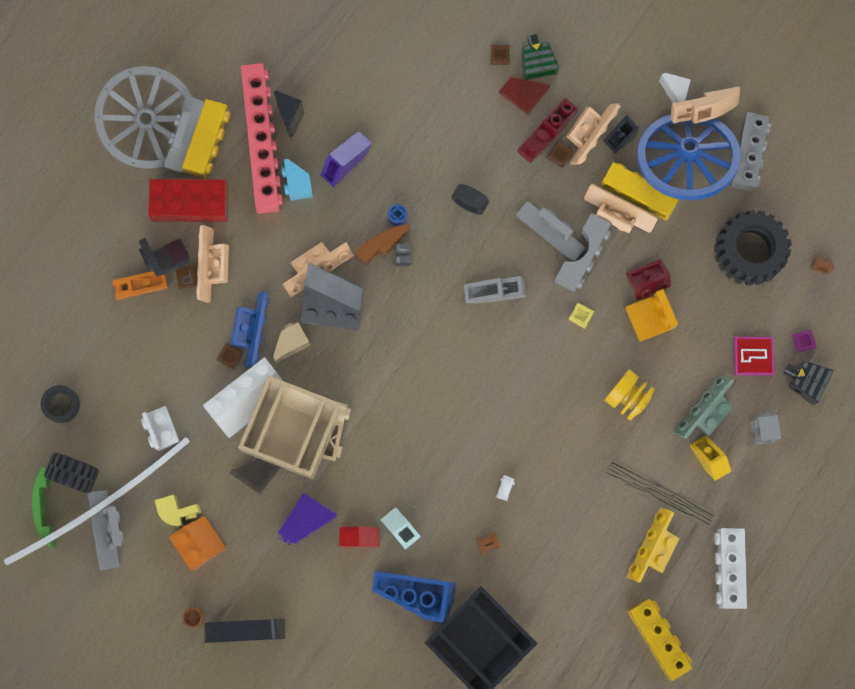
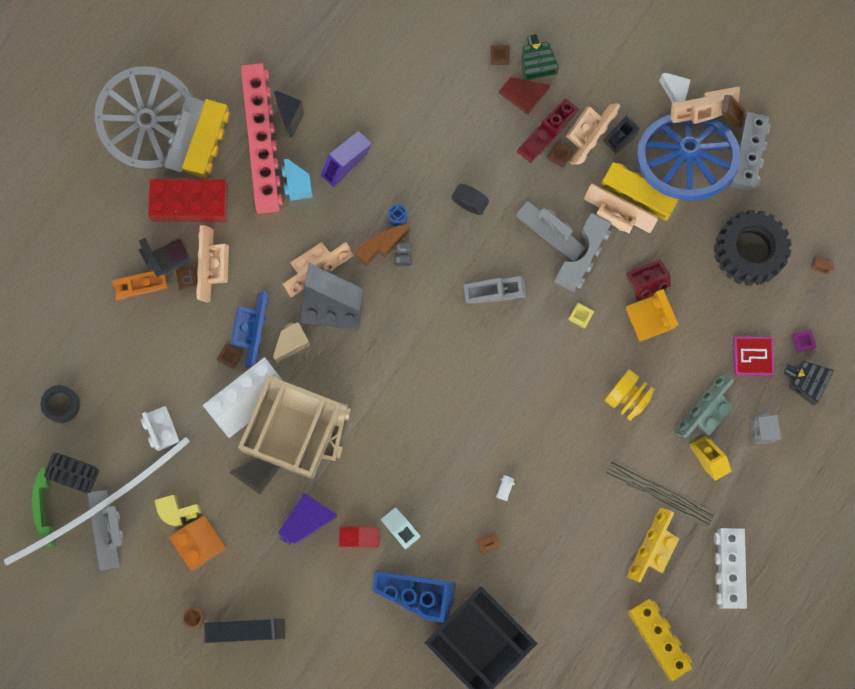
none -> reddish brown tile [721,95,745,127]

